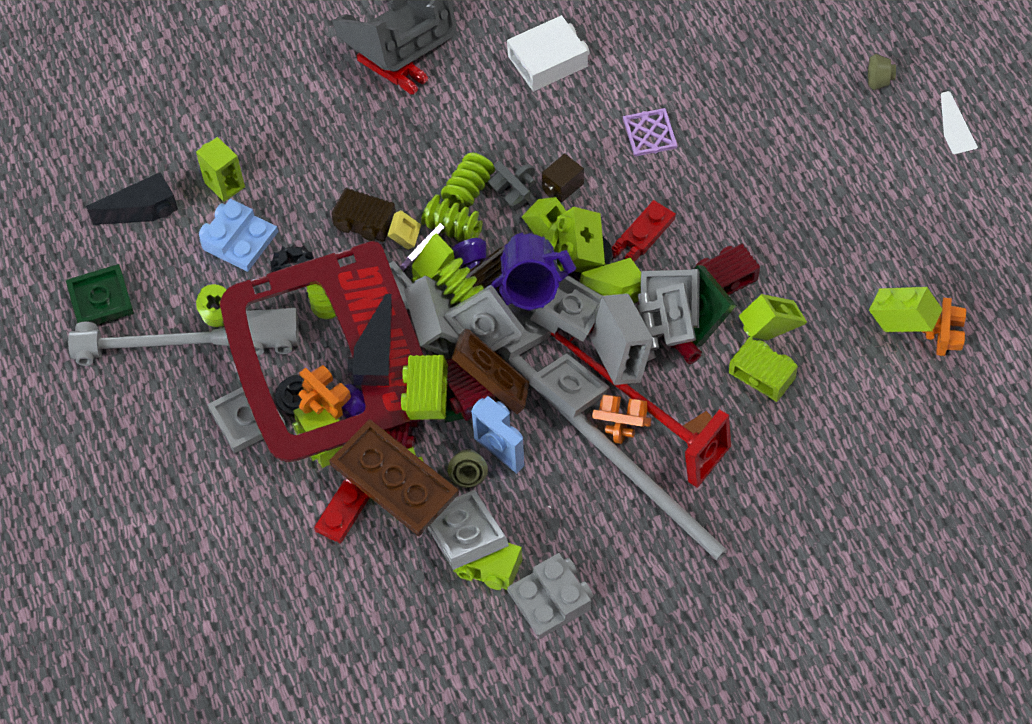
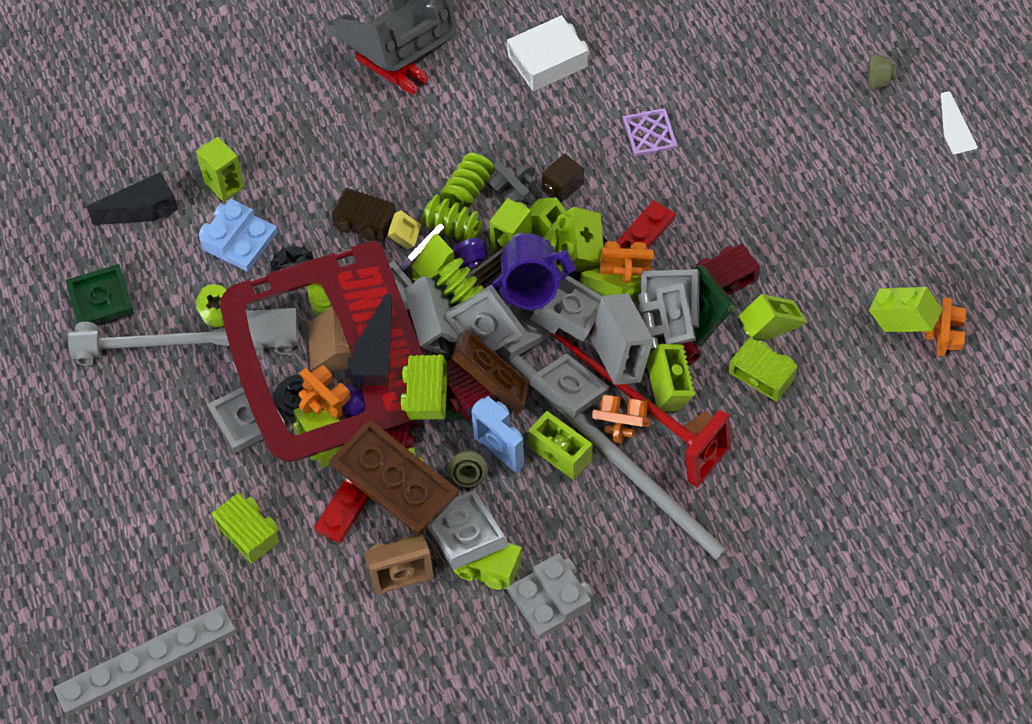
none -> light grey plate [53,605,237,717]
none -> lime brick [212,492,280,564]
none -> medium nougat slope [308,306,352,372]
none -> medium nougat slope [364,535,434,595]
none -> lime brick [489,198,532,253]
none -> lime brick [528,411,593,480]
none -> orange hips [599,241,654,283]
none -> lime brick [647,344,696,412]

